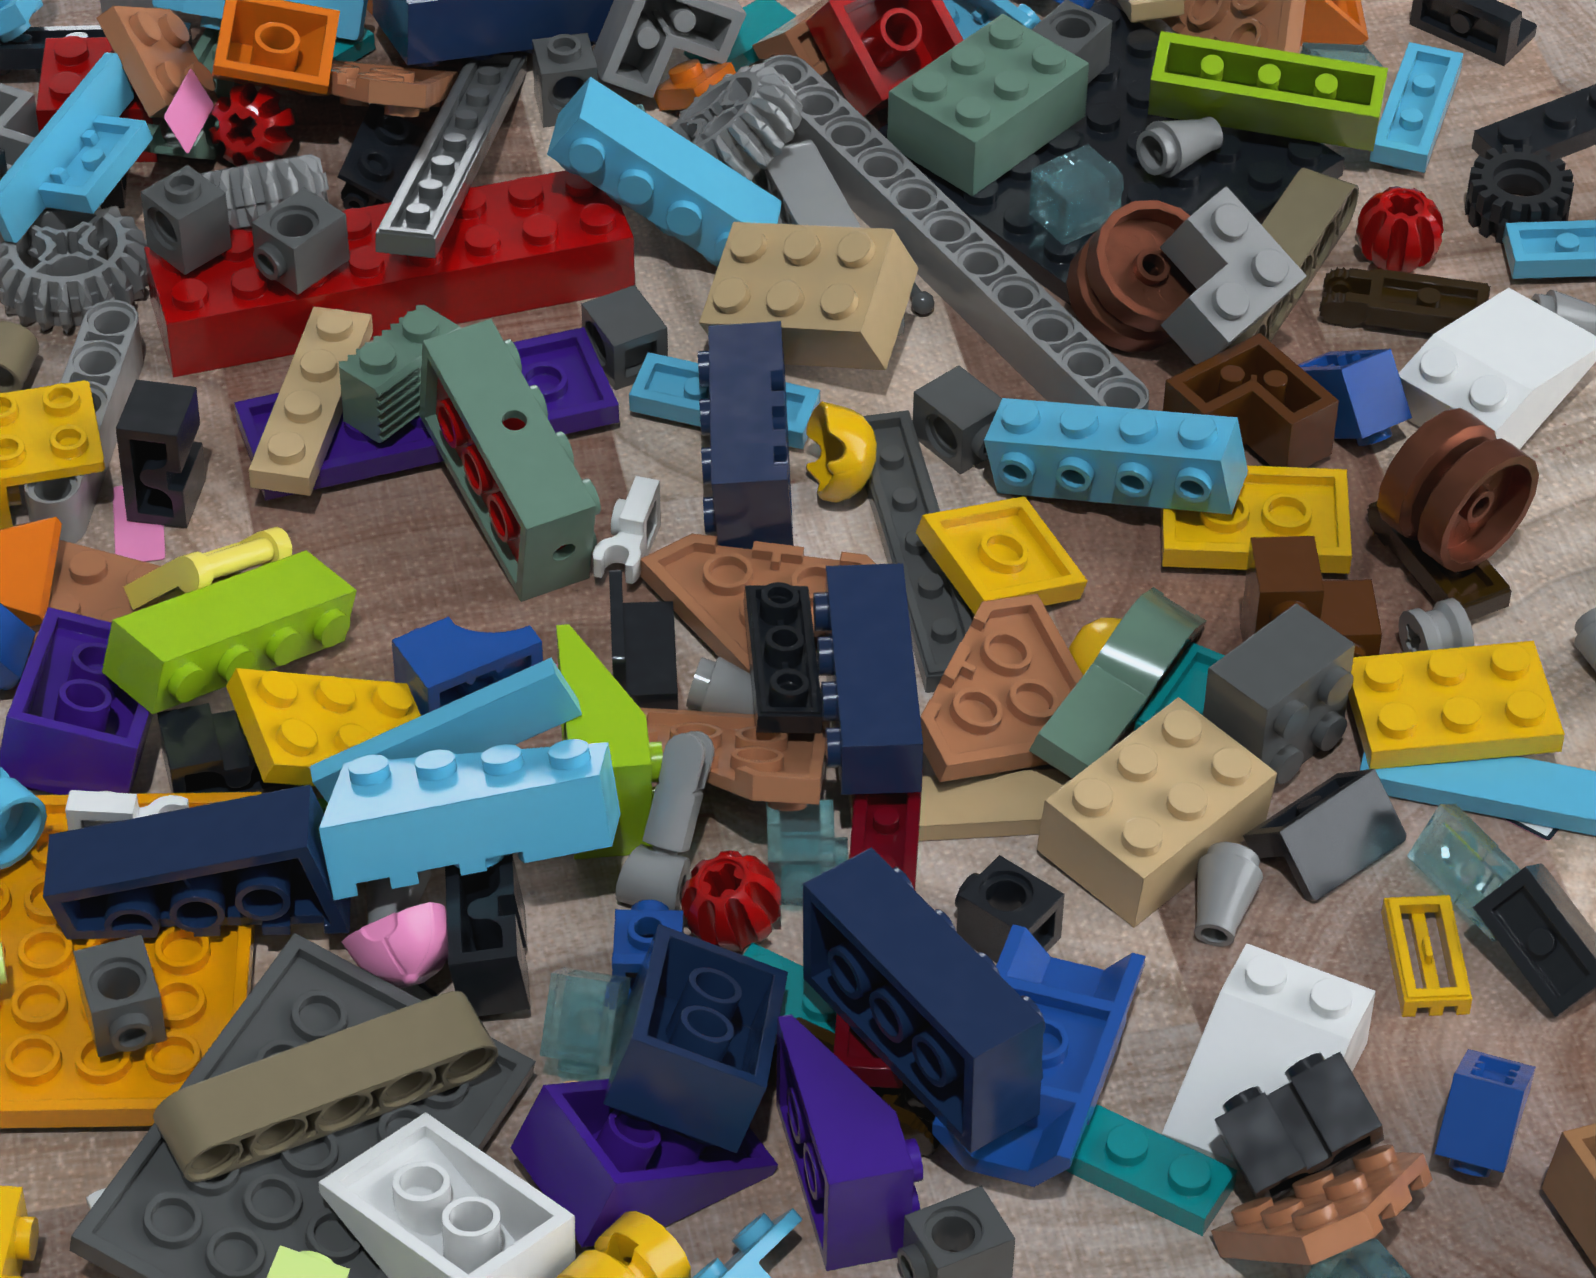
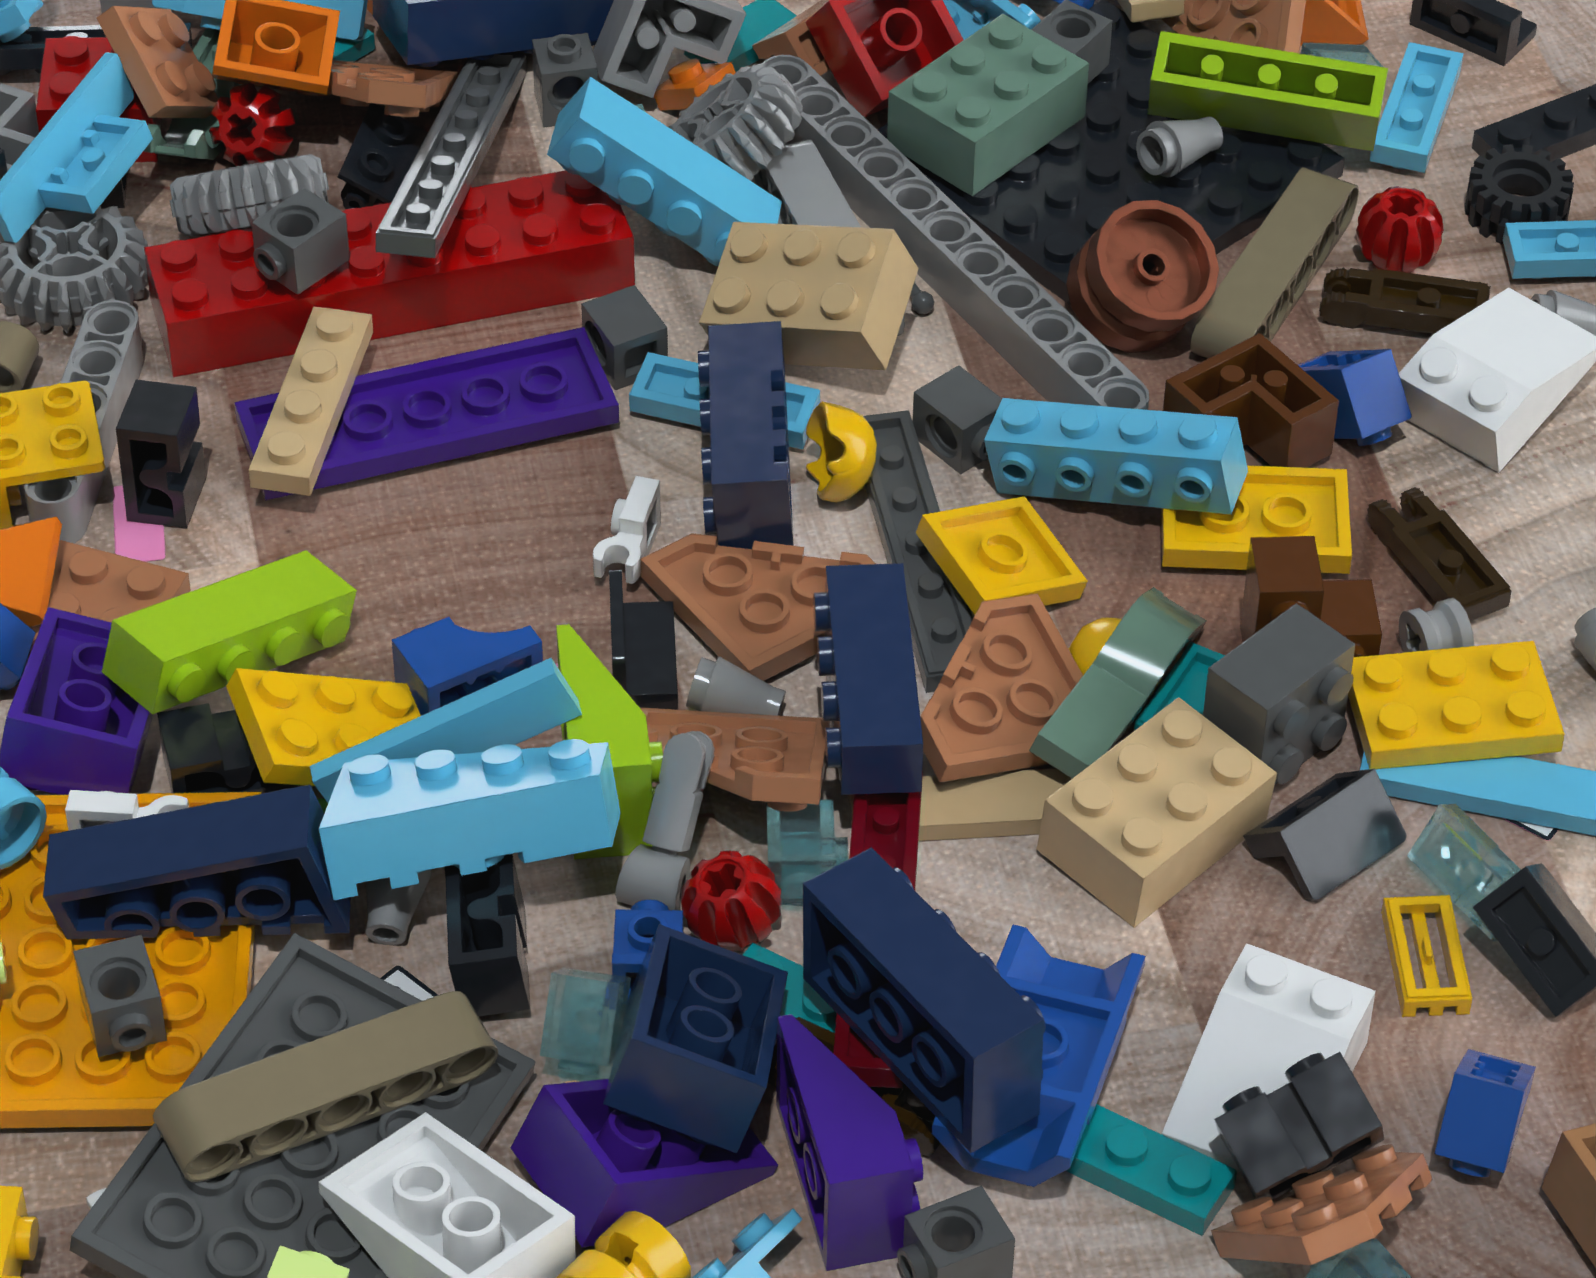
light yellow plate [123,527,292,610] -> none
dark grey brick [141,165,232,275] -> none
bright pink sticker [164,69,214,154] -> none
sand green brick [339,305,461,443] -> none
bright pink piece [341,902,448,988] -> none
sand green brick [419,319,601,602] -> none
black tile [743,582,823,733] -> none
black brick [955,855,1065,963] -> none
clear light blue brick [1029,144,1124,245] -> none
light grey brick [1160,186,1307,365] -> none
light grey cone [1194,842,1263,947] -> none
copper wheel [1377,408,1539,572] -> none

